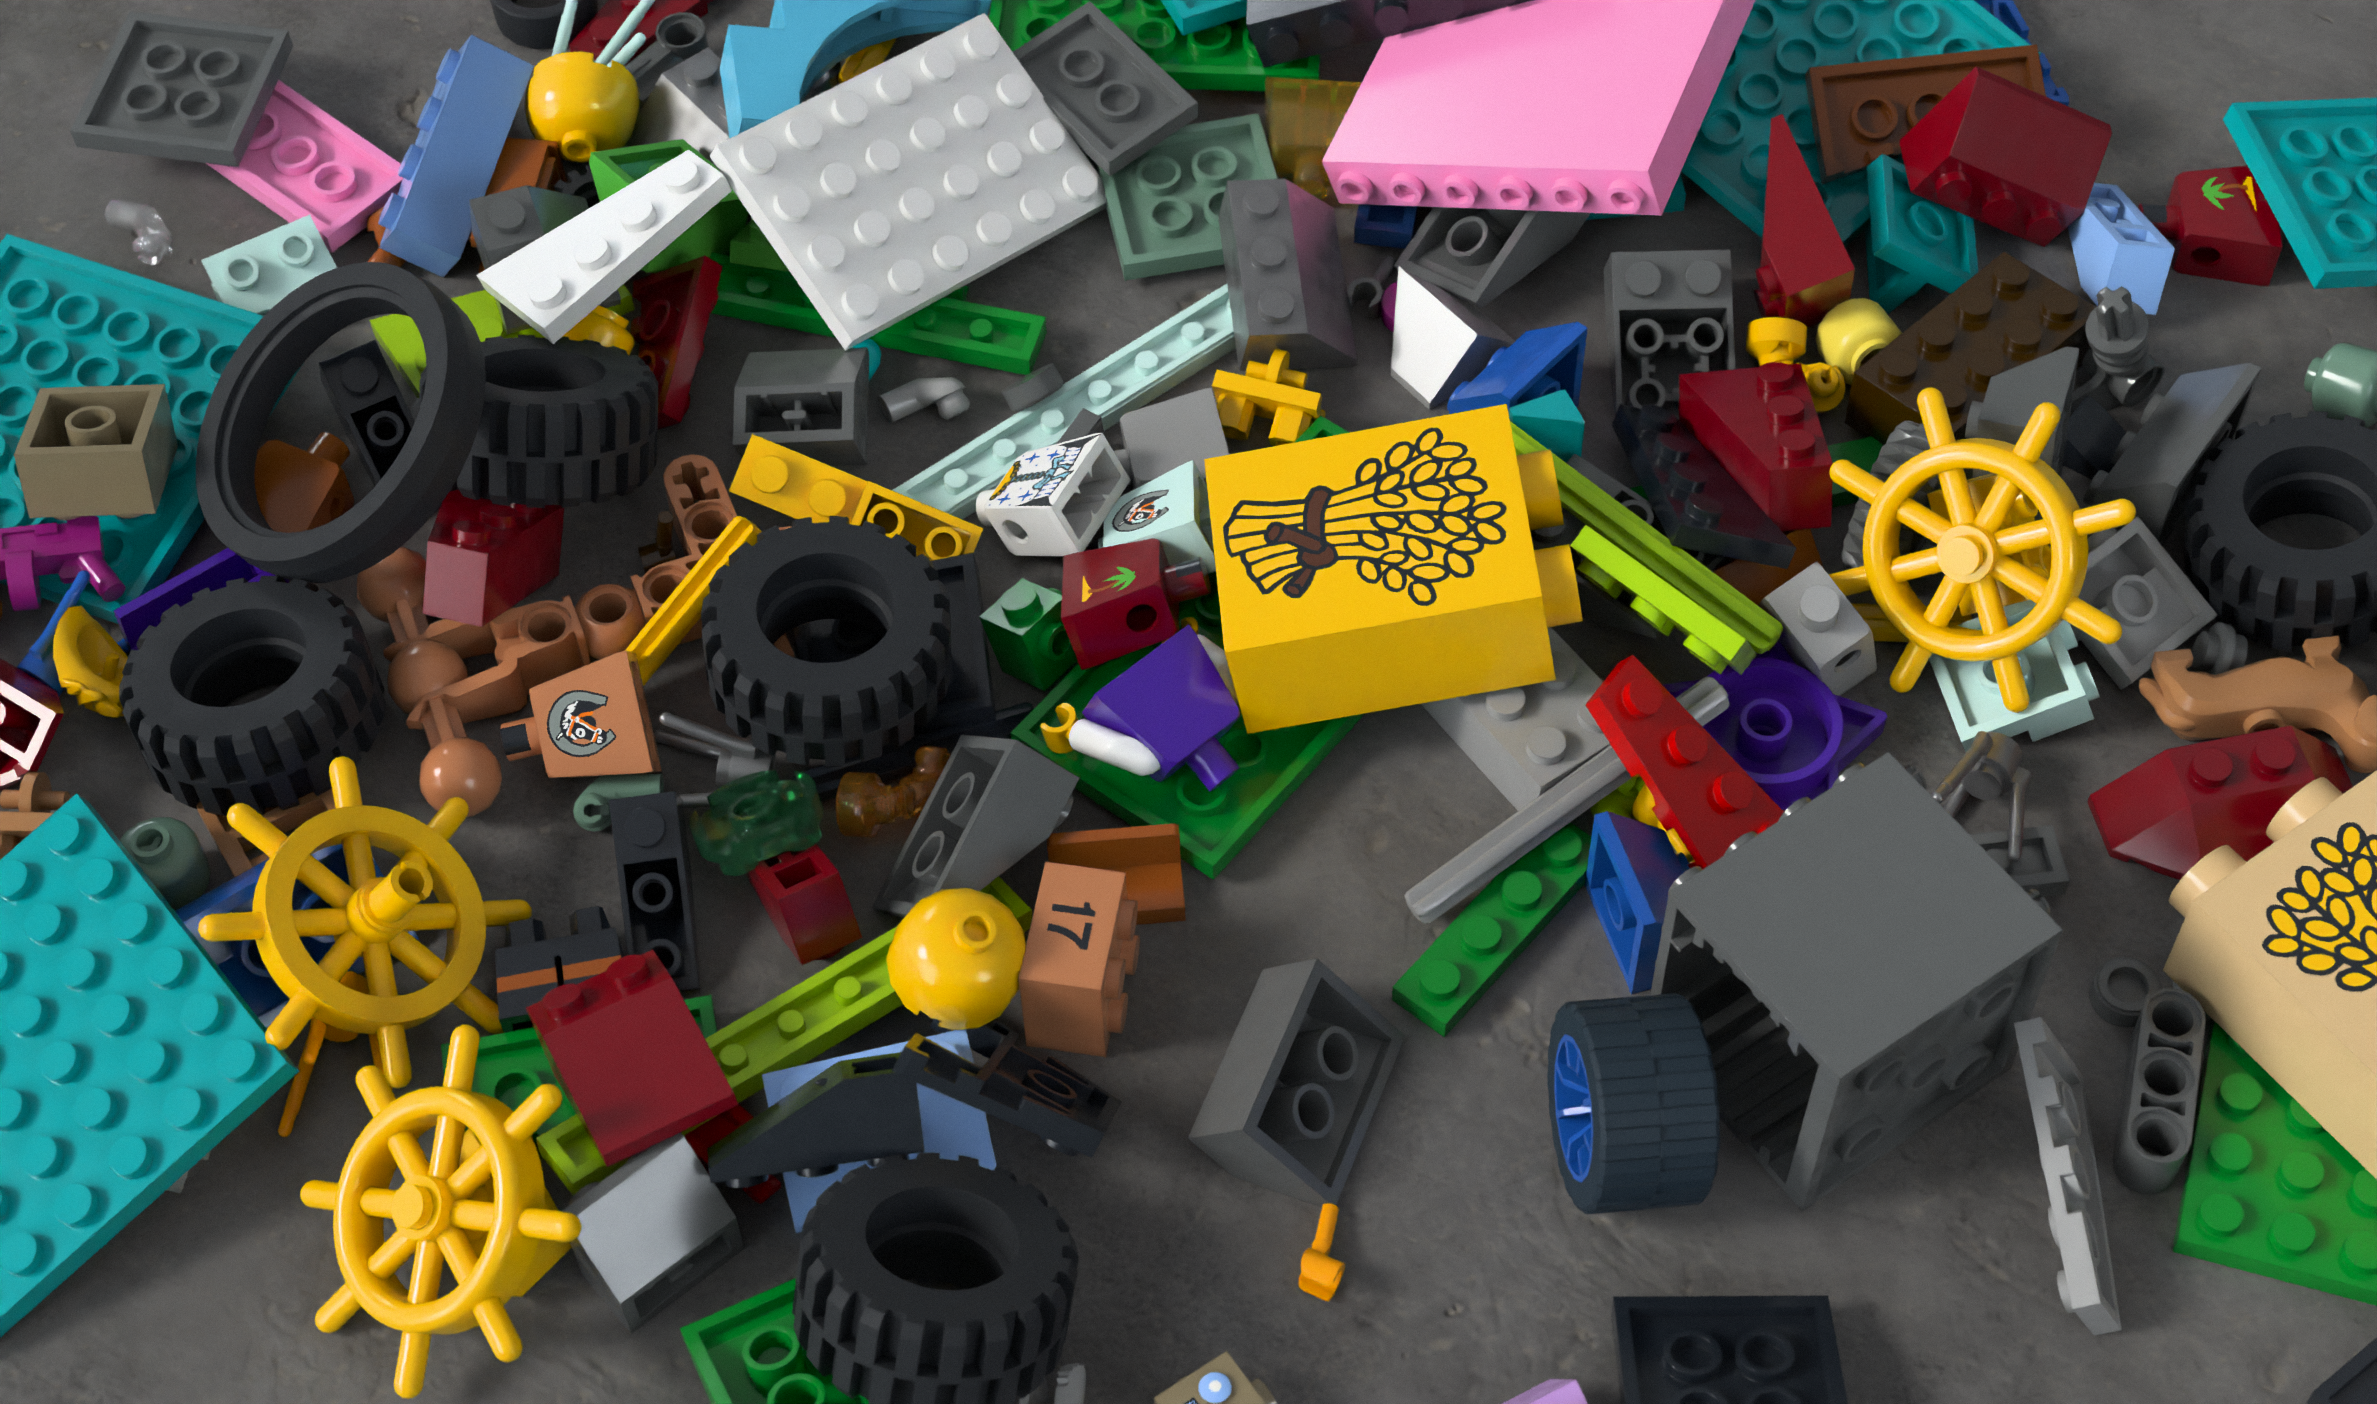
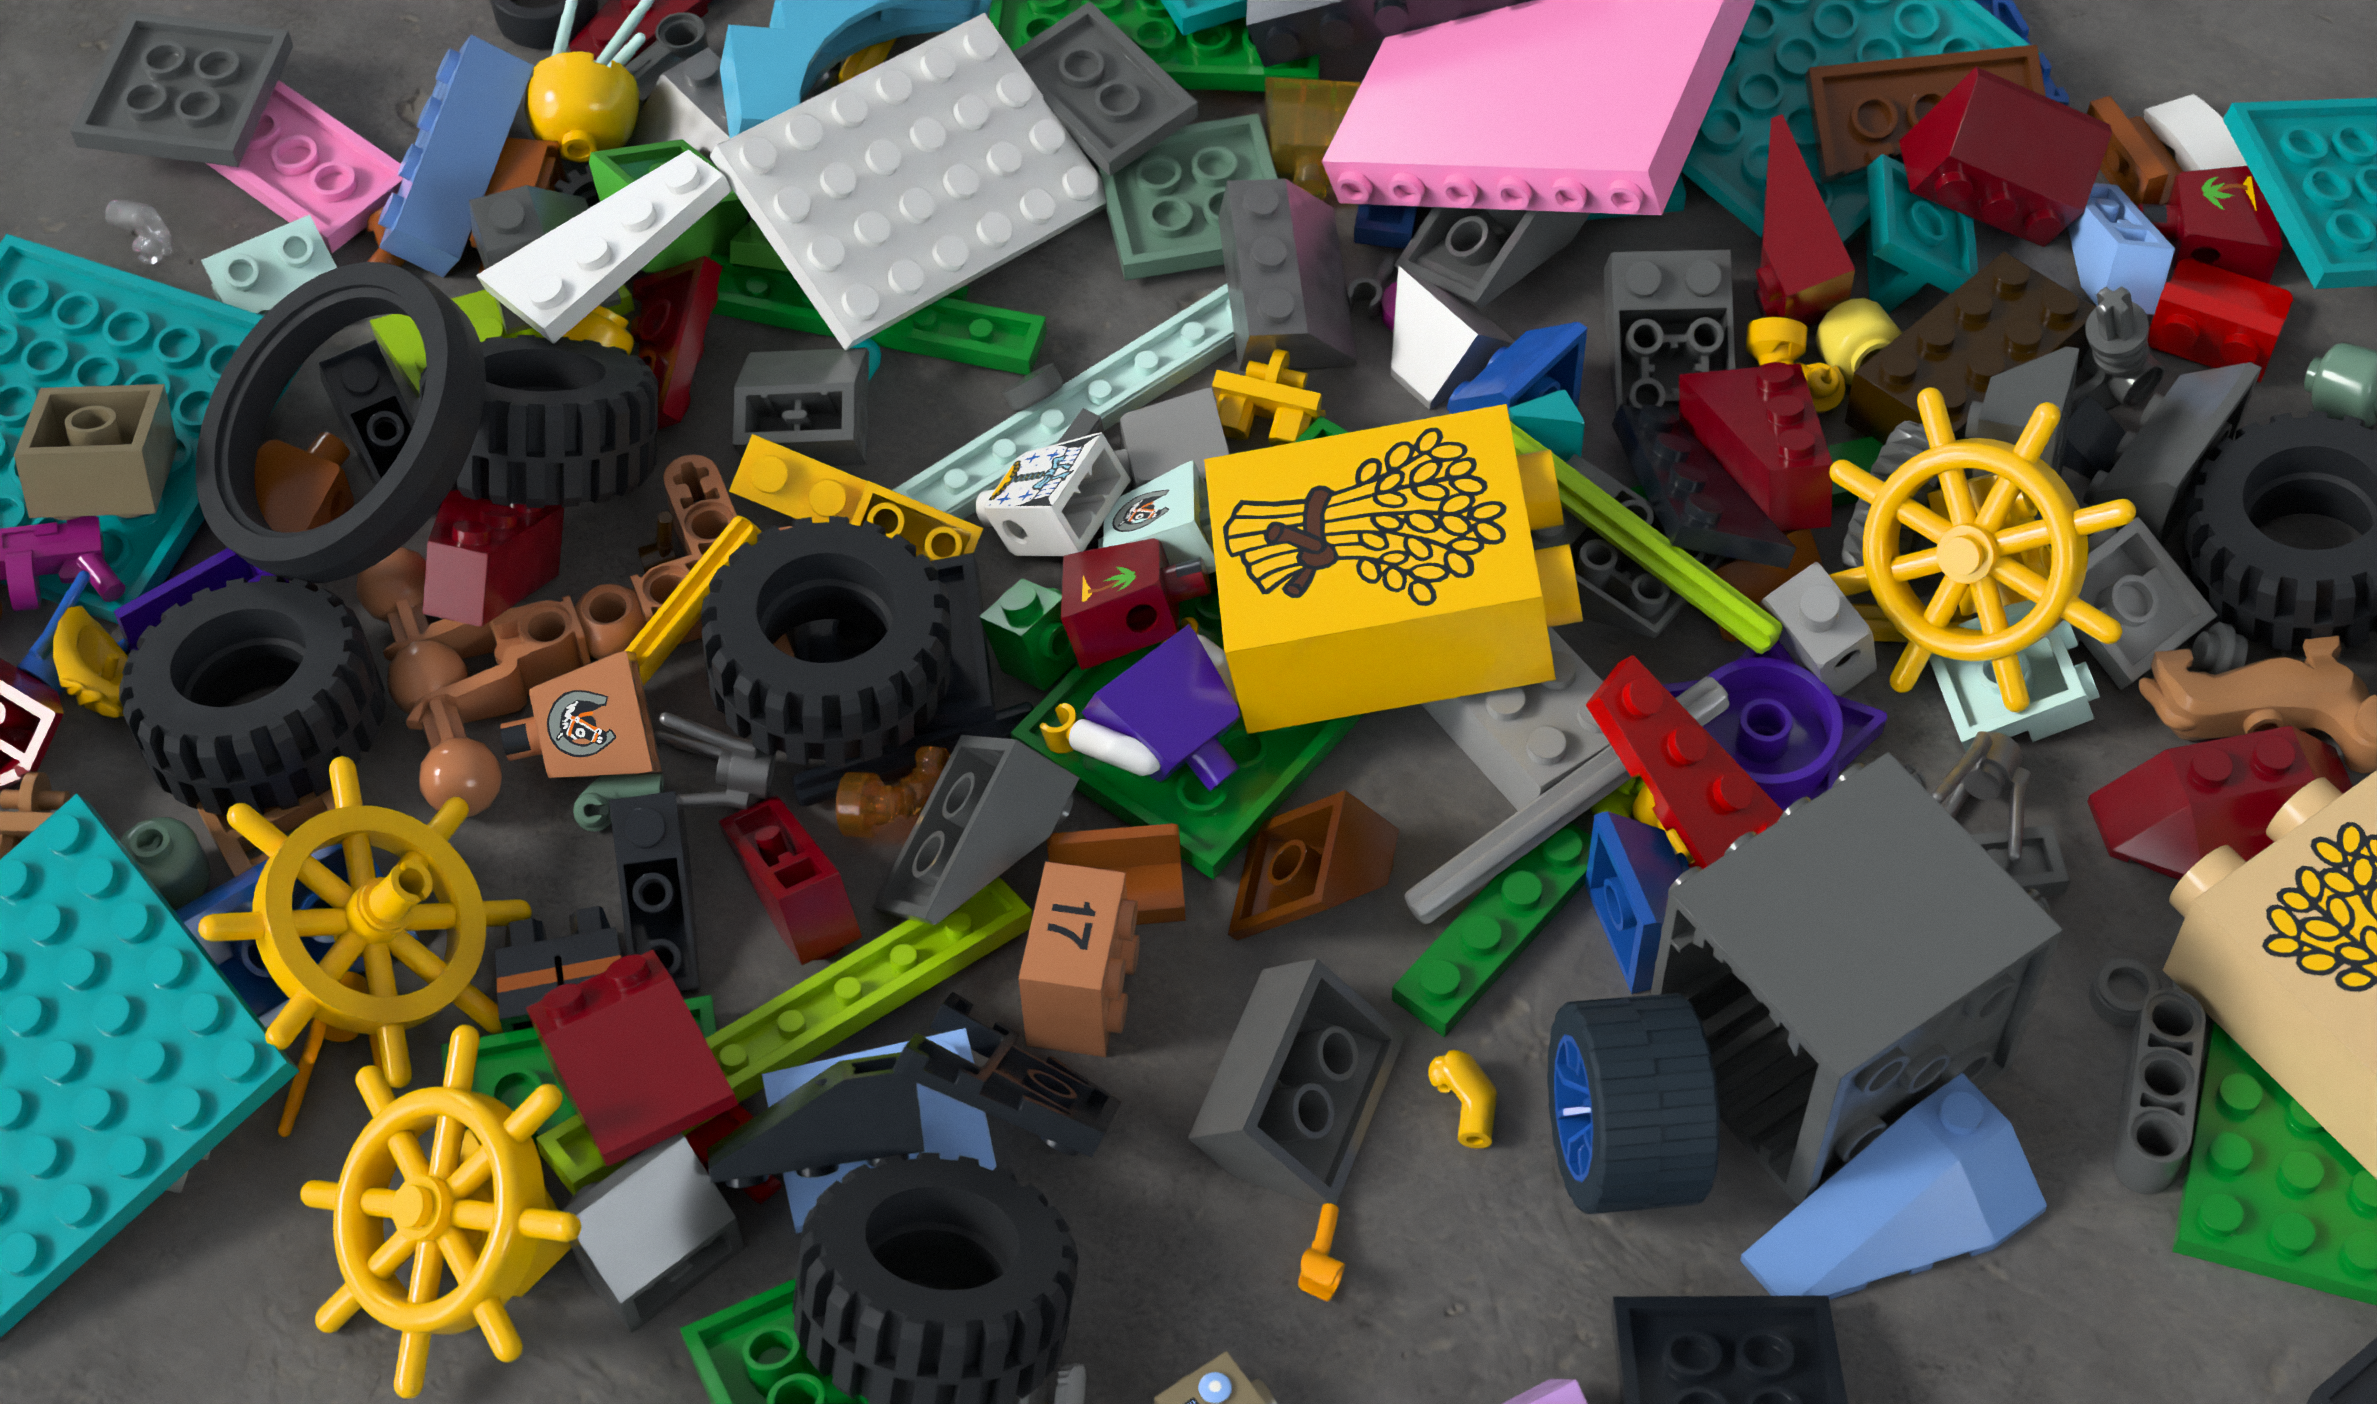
clear green plate [689,770,824,876] -> none
light grey arm [878,377,970,423] -> none
yellow cylinder [886,888,1027,1030] -> none
lime plate [1570,525,1757,675] -> none
light grey wing [2014,1017,2122,1336] -> none
none -> reddish brown slope [1228,790,1400,941]
none -> yellow arm [1428,1050,1497,1149]
none -> medium blue wedge [1740,1073,2047,1300]
none -> dark orange panel [2087,95,2184,208]
none -> white slope [2144,94,2247,172]
none -> red bracket [2148,259,2293,383]

